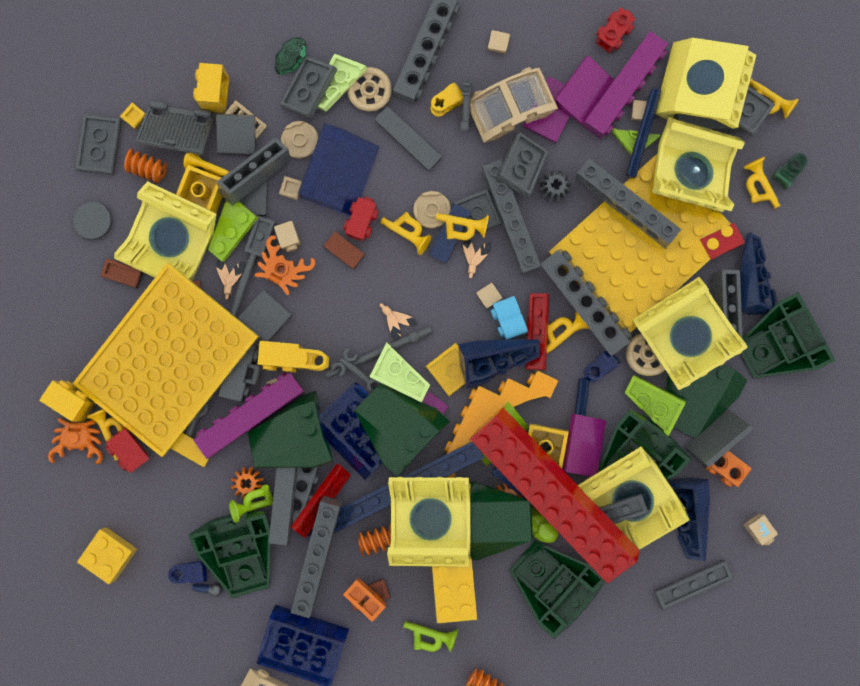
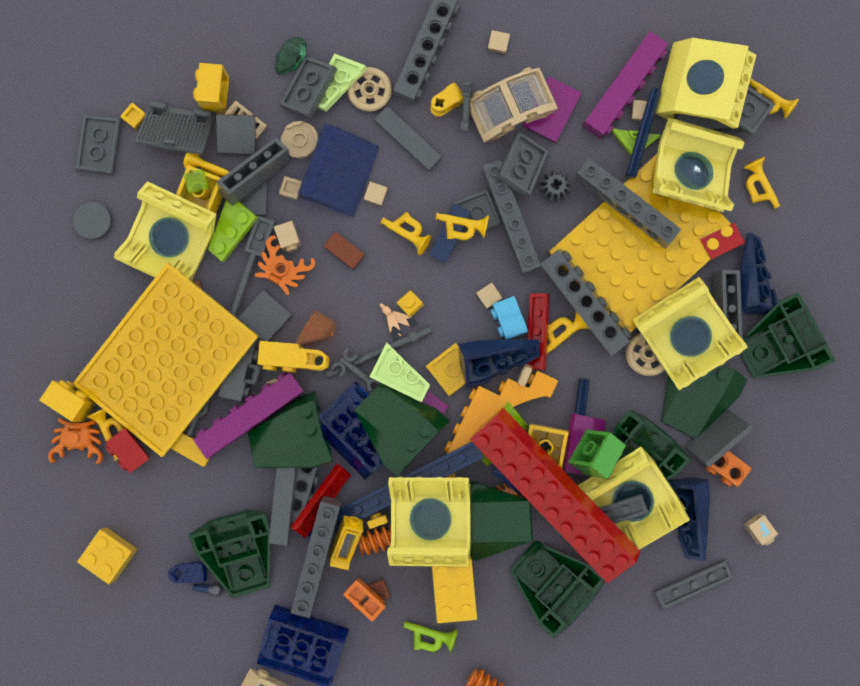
copper tile [100,258,143,289] -> none
orange piece [124,148,168,183] -> none
light nougat piece [216,260,245,300] -> none
lime piece [229,485,273,523] -> none
orange gear [231,467,264,500] -> none
red brick [343,196,379,242] -> none
tan tile [413,191,451,229] -> none
light nougat piece [462,240,491,278] -> none
lime arm [531,507,558,543] -> none
magenta tile [554,56,614,125] -> none
clear blue piece [584,350,621,382] -> none
red brick [595,7,636,54] -> none
lime wing [625,375,687,436] -> none
clear green piece [771,153,808,190] -> none
none -> clear neon green tile [184,169,209,194]
none -> clear orange slope [295,310,337,346]
none -> yellow window [329,516,363,570]
none -> tan tile [364,182,388,206]
none -> yellow plate [367,512,389,529]
none -> yellow plate [397,290,424,318]
none -> tan tile [518,363,532,387]
none -> bright green brick [568,430,626,479]

